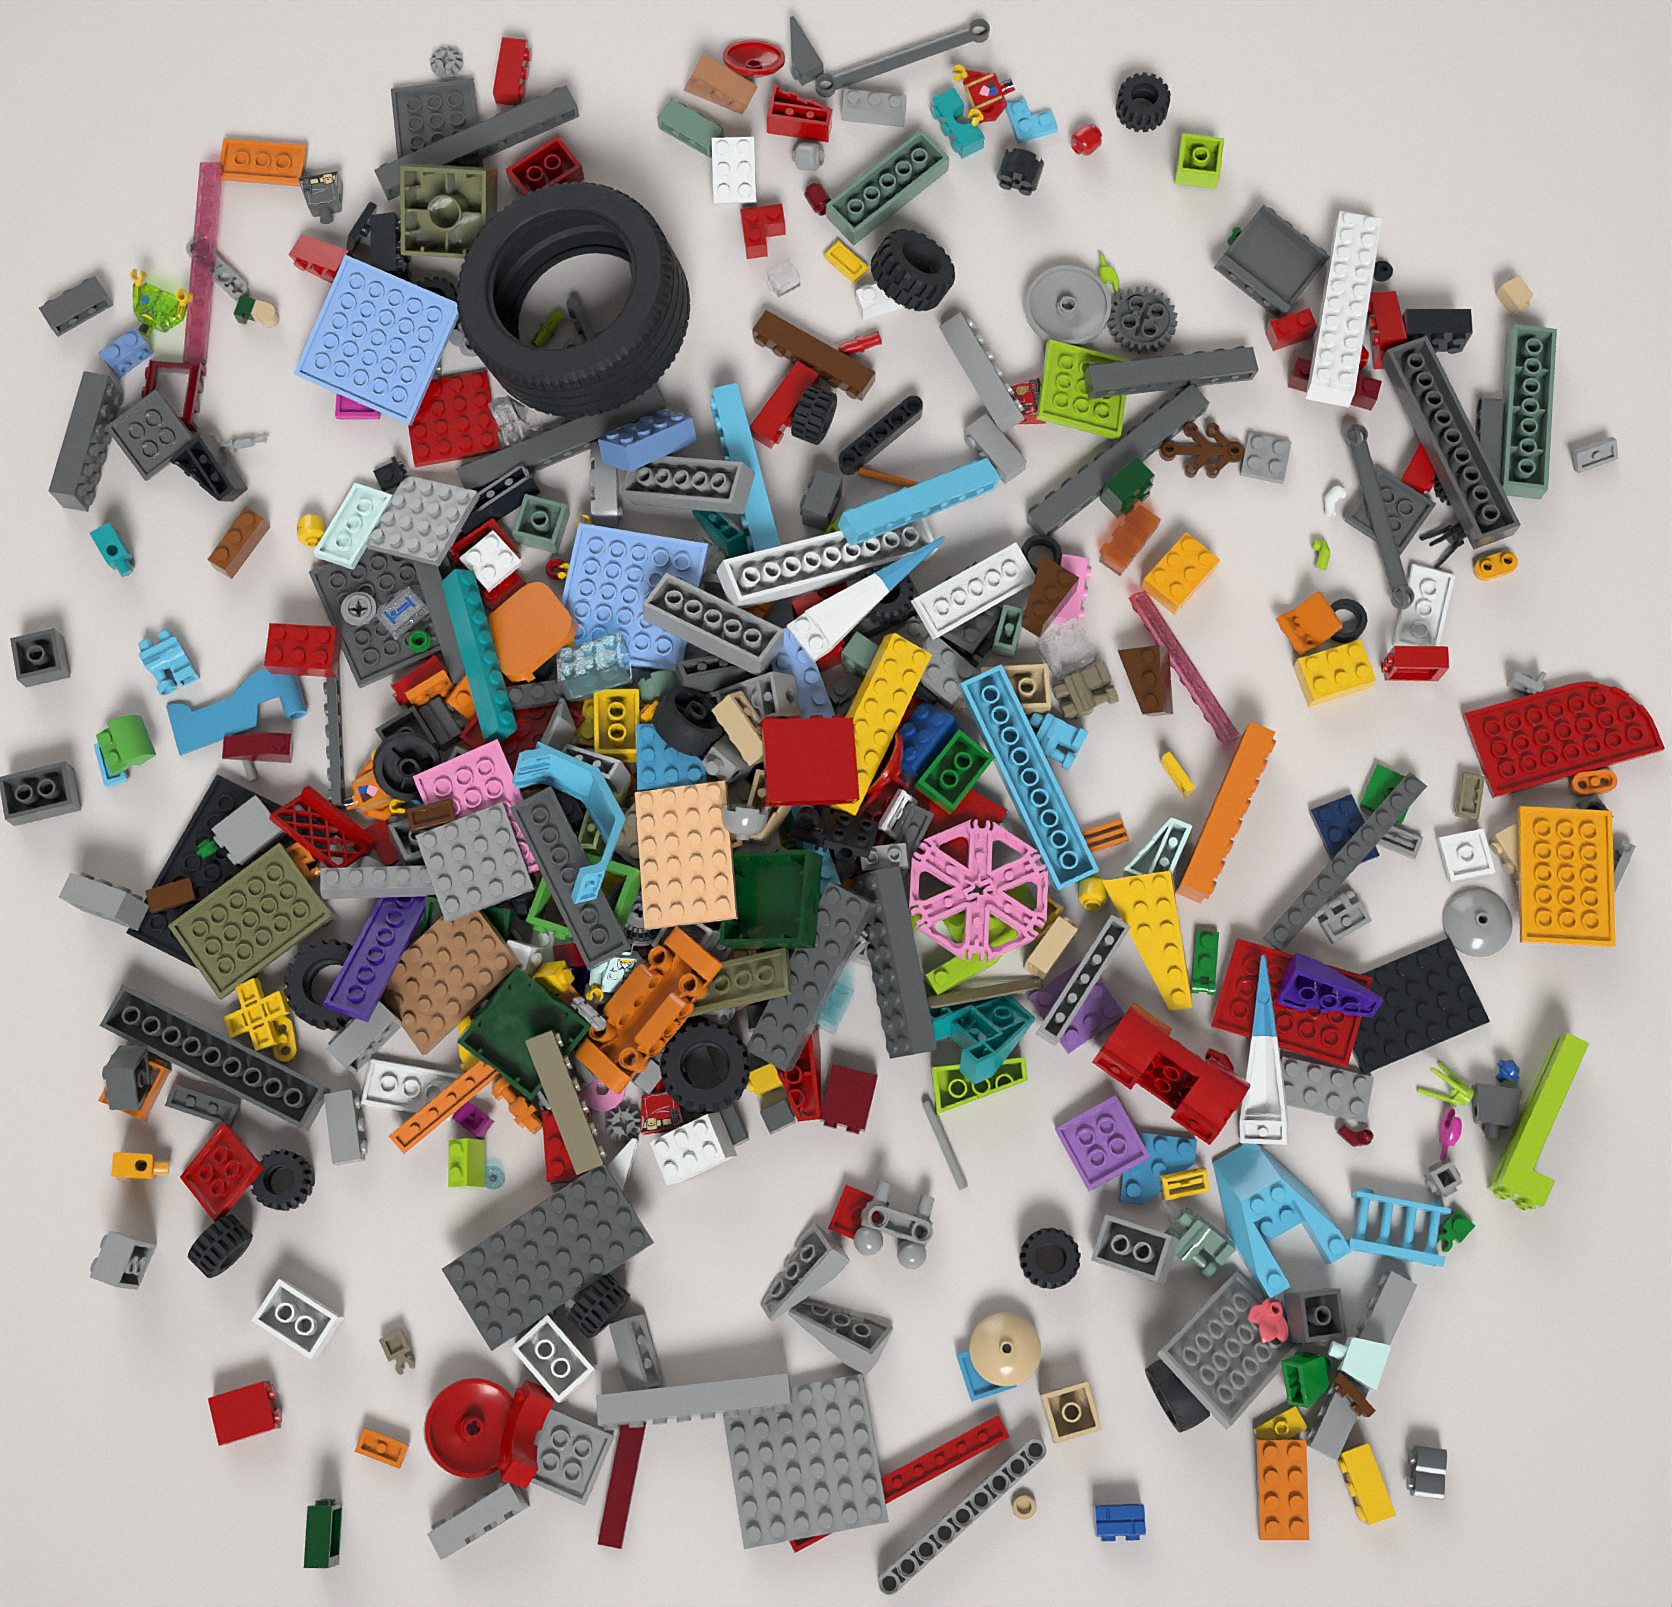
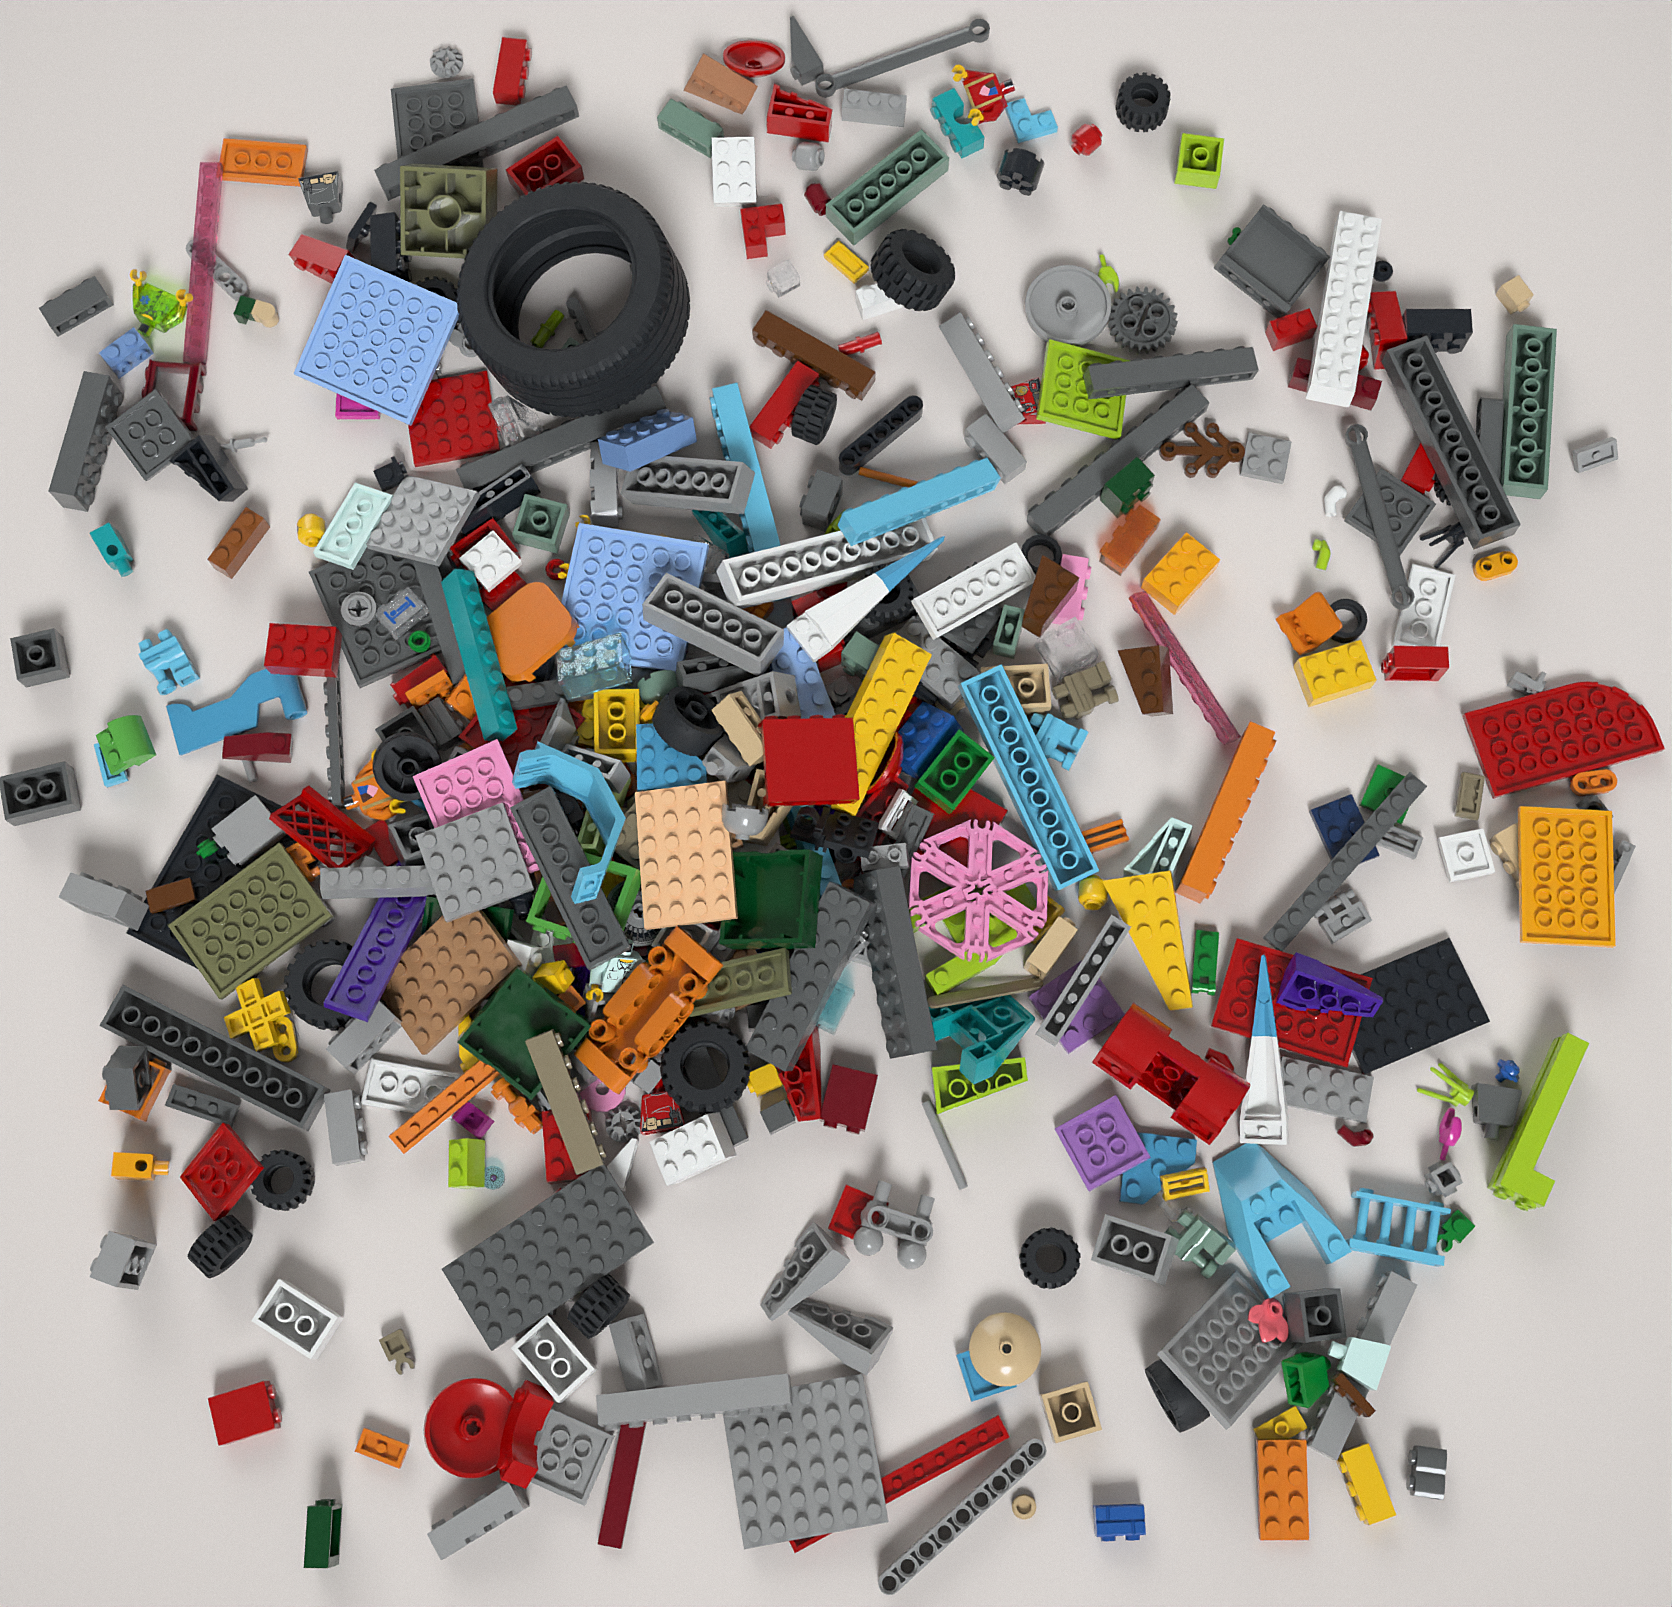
reddish brown tile [406,798,457,833] -> none
light grey axle [571,996,607,1031] -> none
yellow tile [1160,751,1195,797] -> none
light grey dish [1443,889,1513,957] -> none

